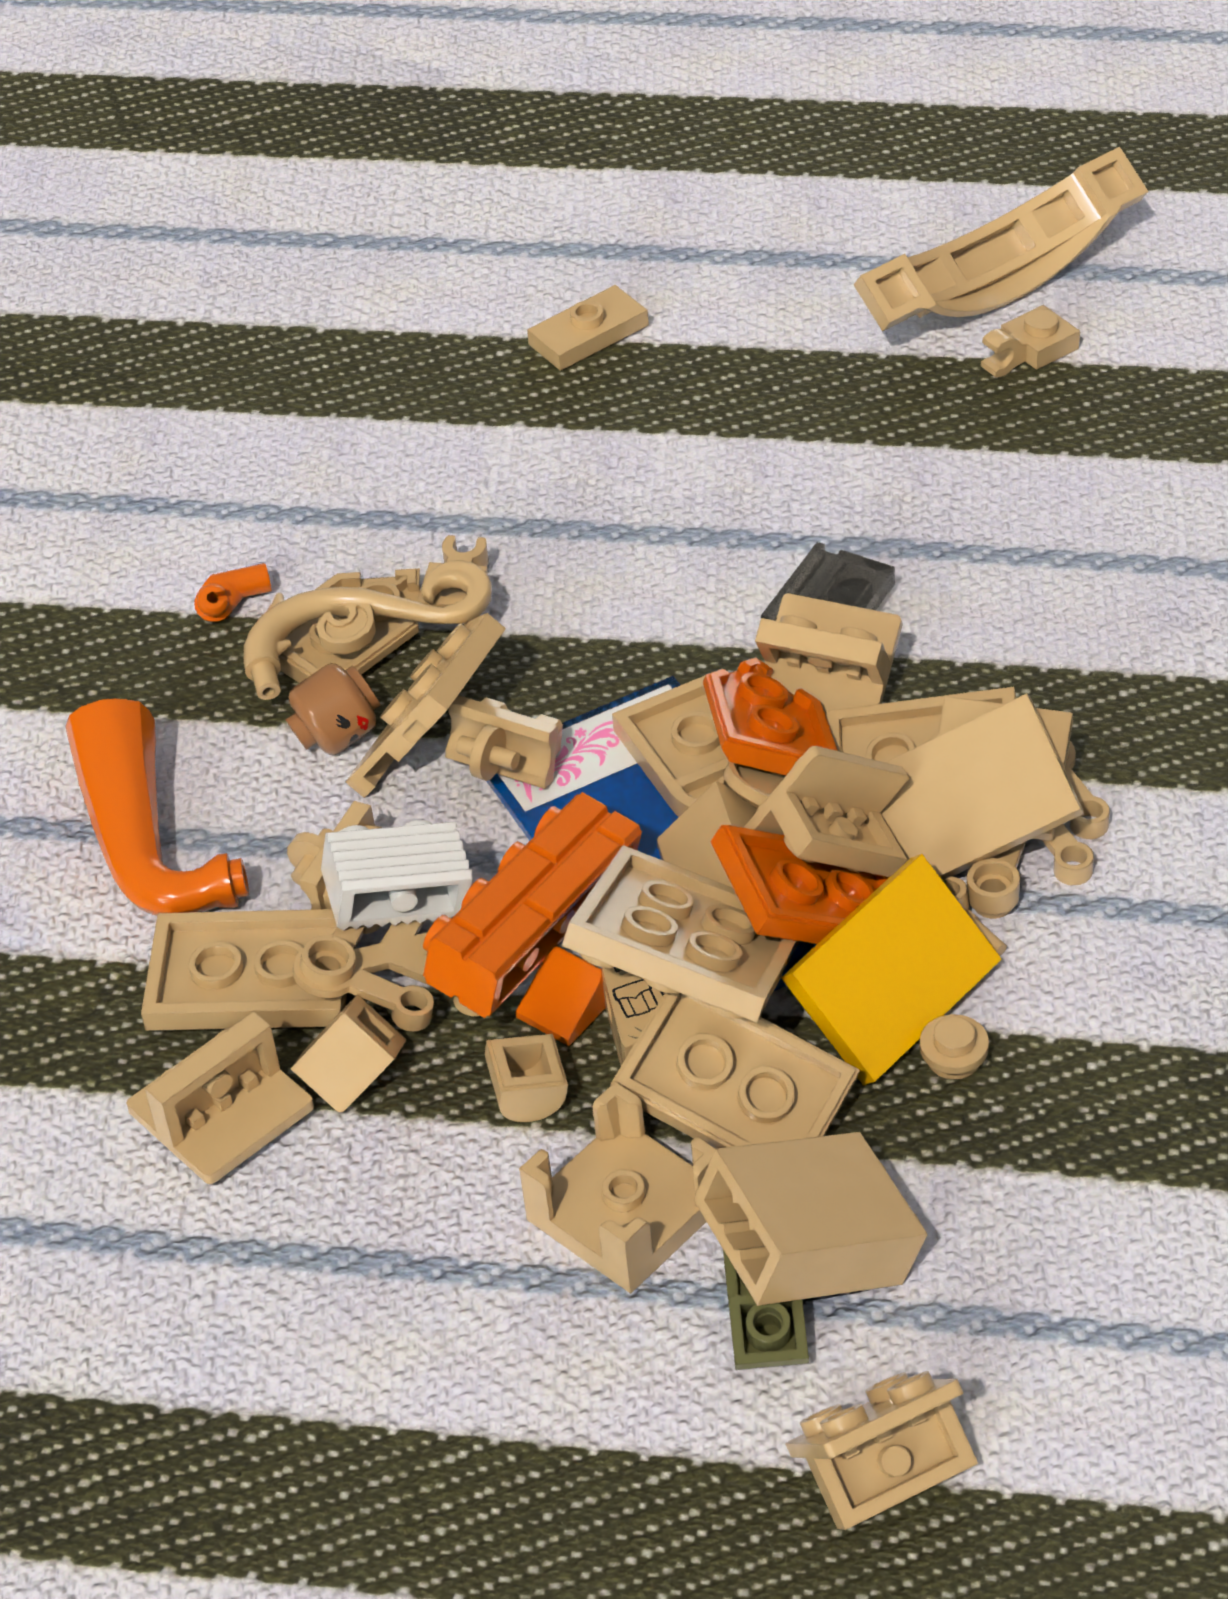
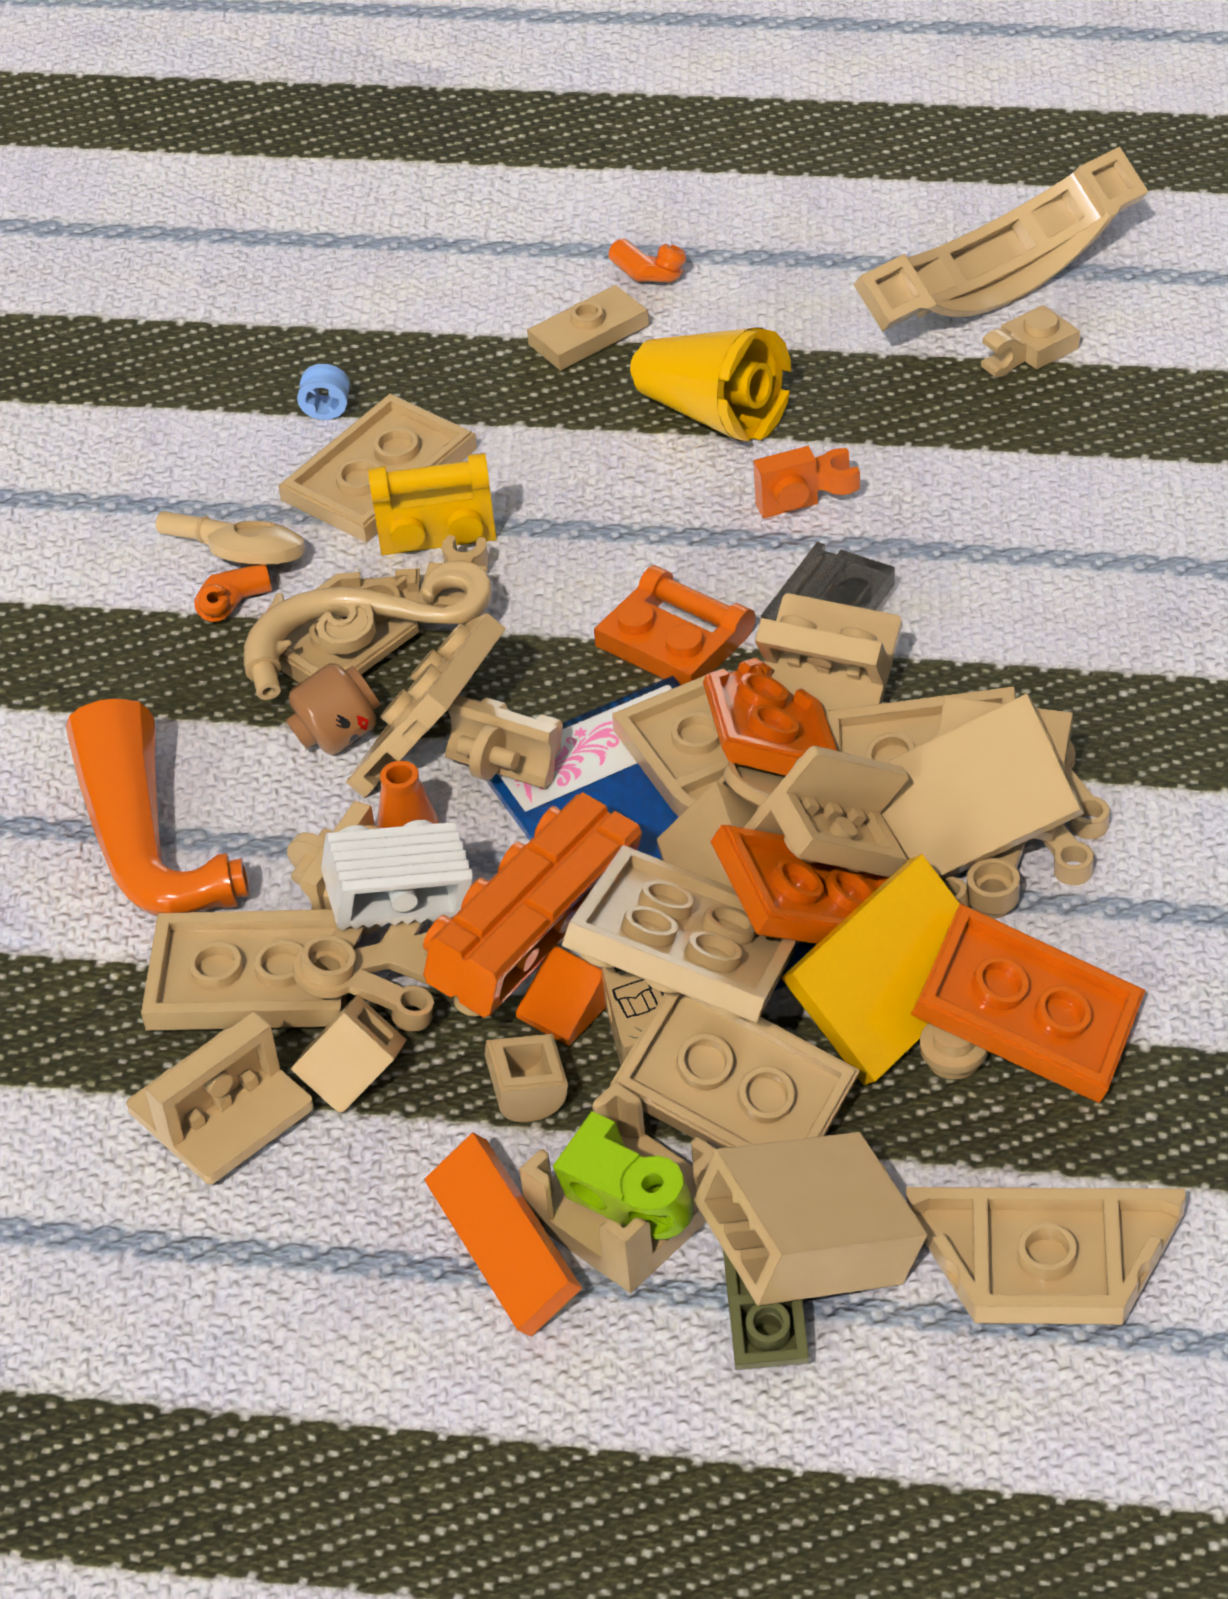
tan bracket [785,1371,978,1530] -> none
none -> tan piece [156,511,305,565]
none -> tan tile [278,394,477,543]
none -> light blue bush [297,364,350,420]
none -> yellow plate [368,453,497,556]
none -> orange cone [376,761,439,828]
none -> orange tile [424,1132,582,1337]
none -> lime leg [552,1111,694,1240]
none -> orange plate [594,565,756,686]
none -> orange arm [608,238,686,282]
none -> yellow cone [630,327,791,442]
none -> orange plate [753,446,860,518]
none -> tan wing [906,1187,1186,1325]
none -> orange tile [911,903,1146,1104]

